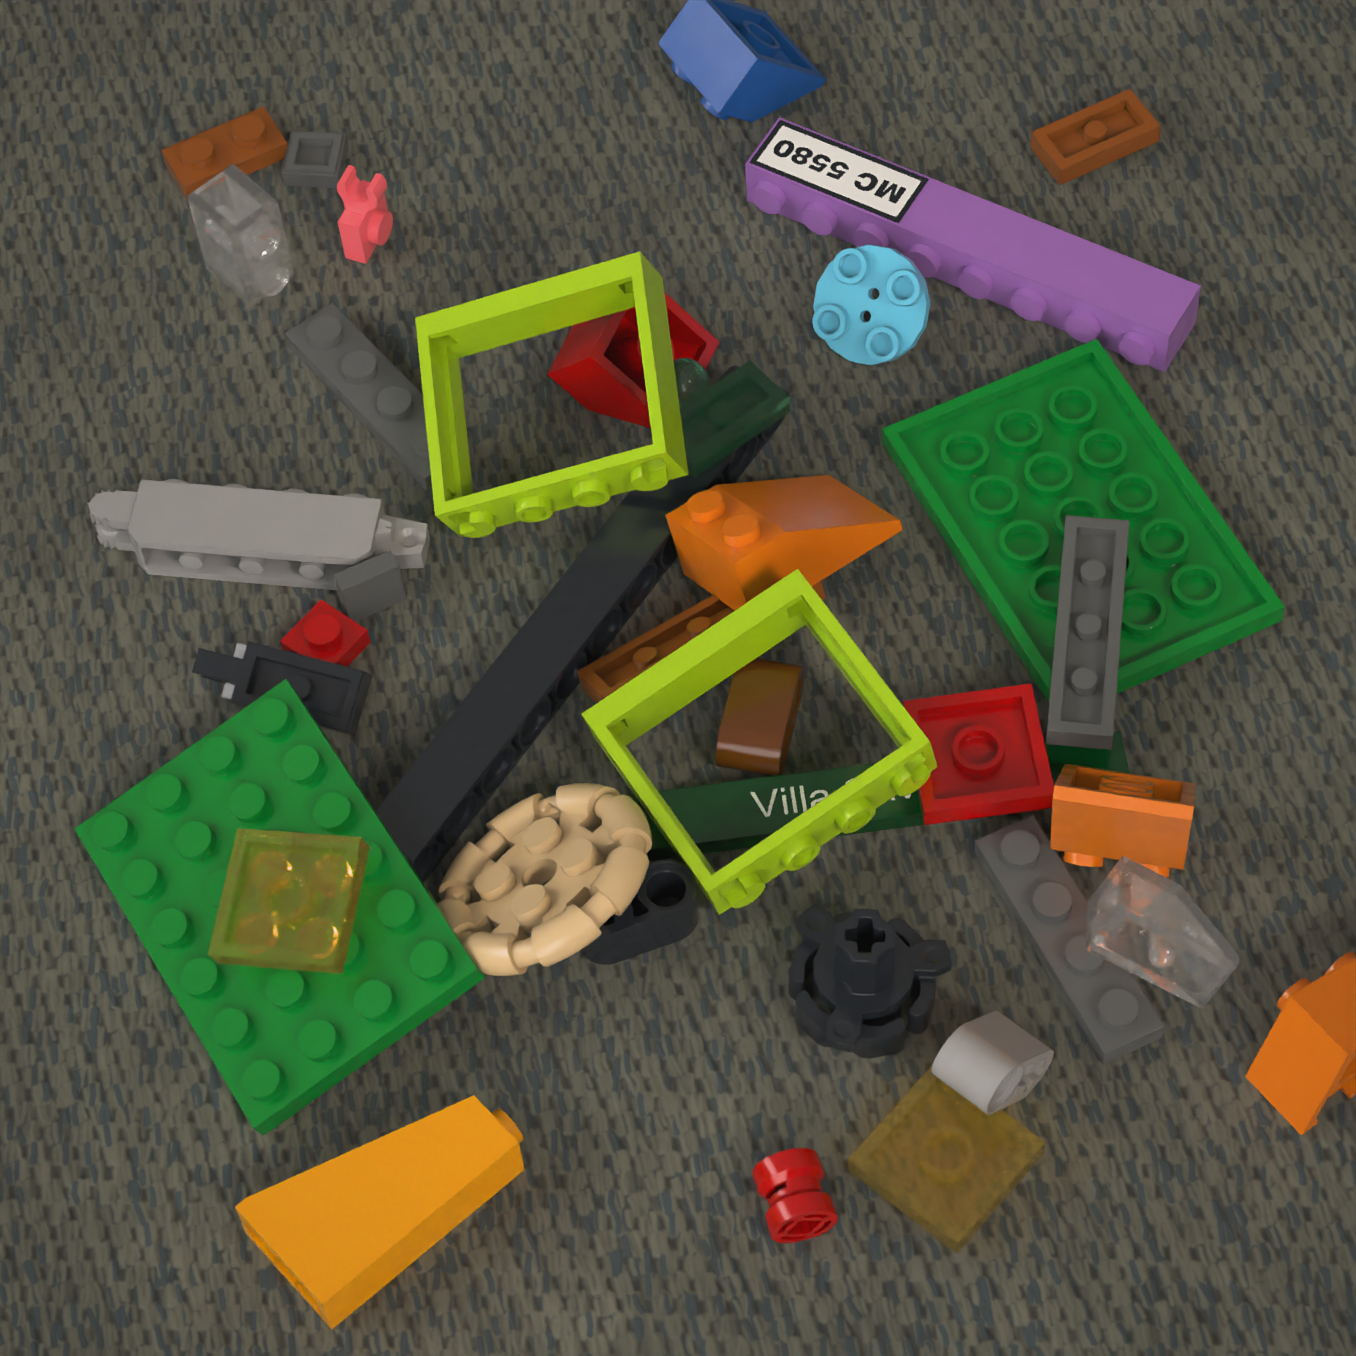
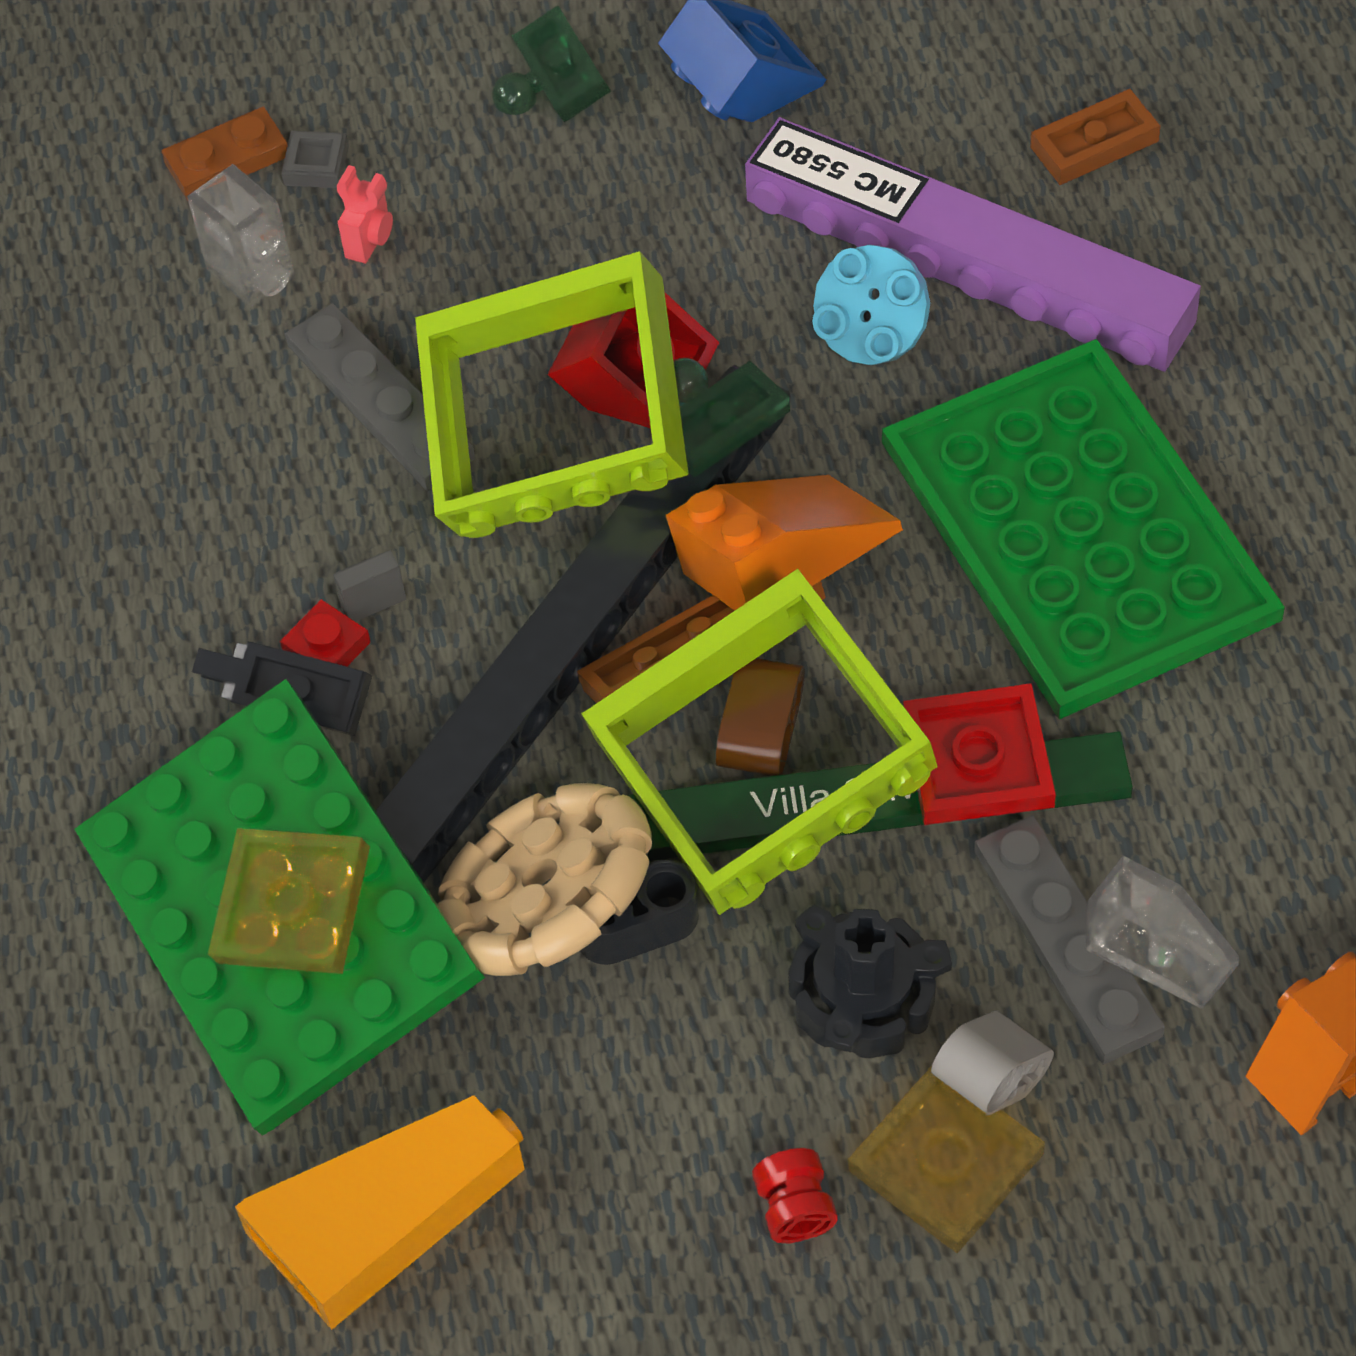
light grey hinge [87,479,430,590] -> none
dark grey plate [1046,515,1129,750] -> none
orange slope [1050,764,1196,877] -> none
none -> clear green plate [492,5,611,123]

